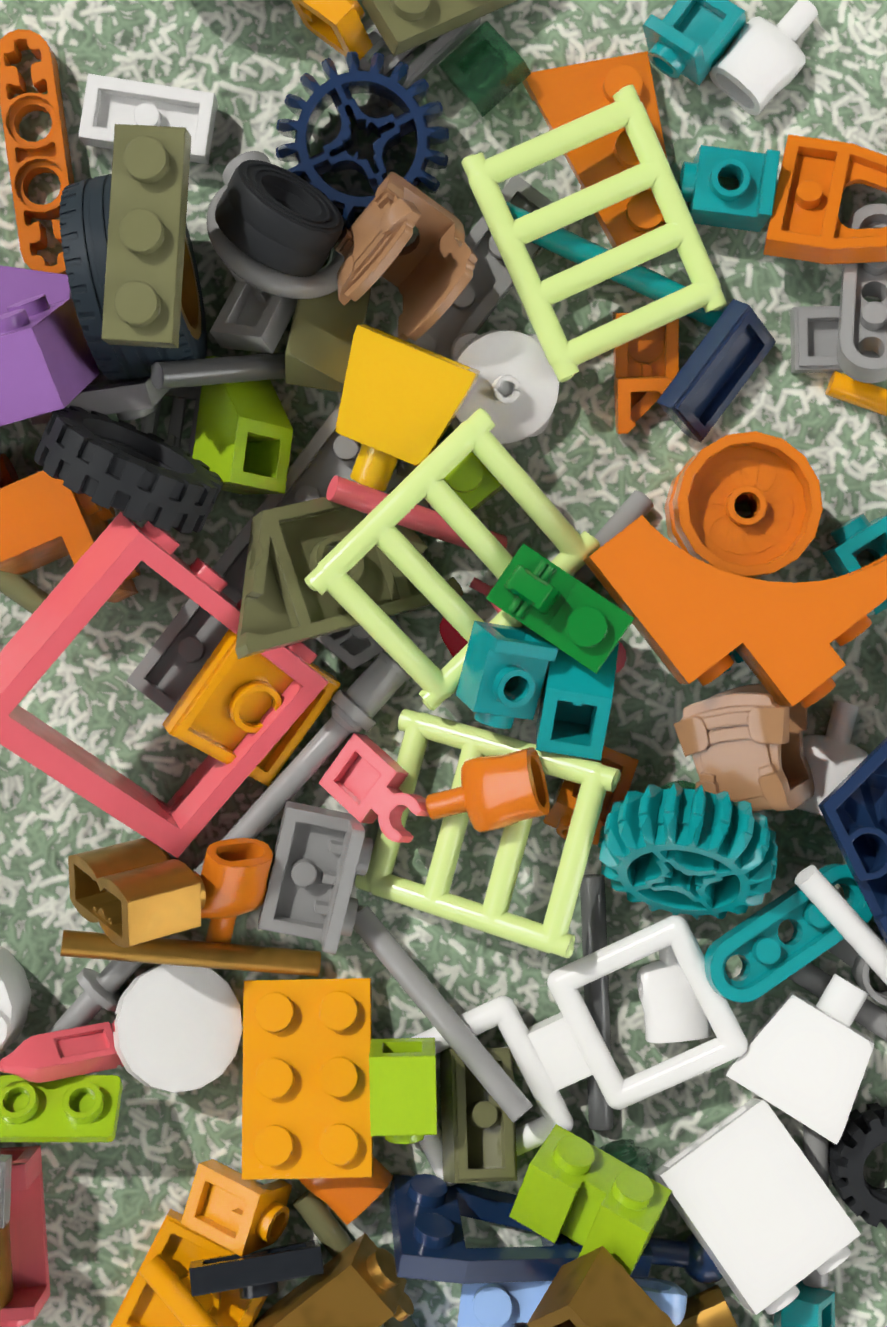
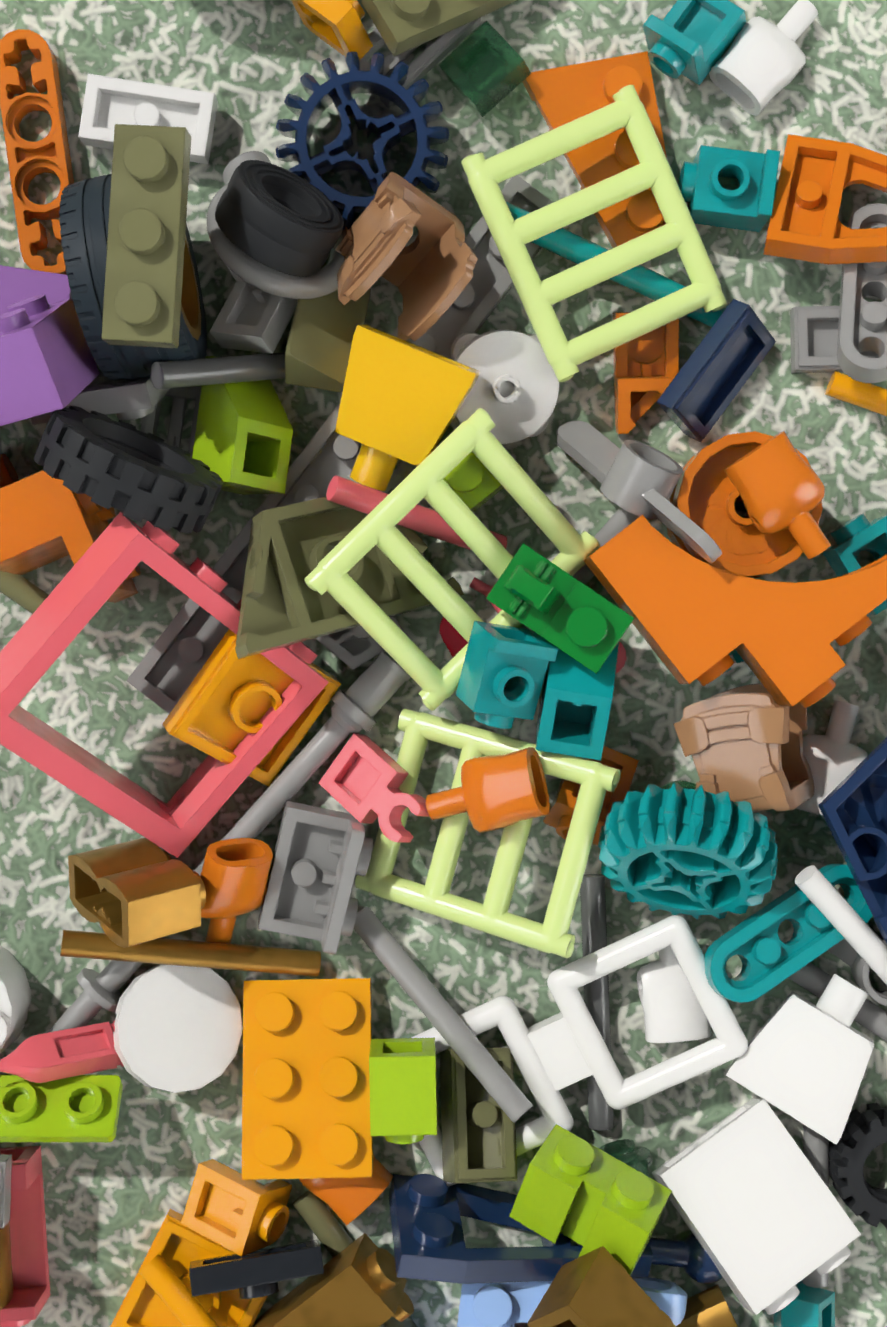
none -> light grey piece [557,421,722,564]
none -> orange piece [724,431,831,560]

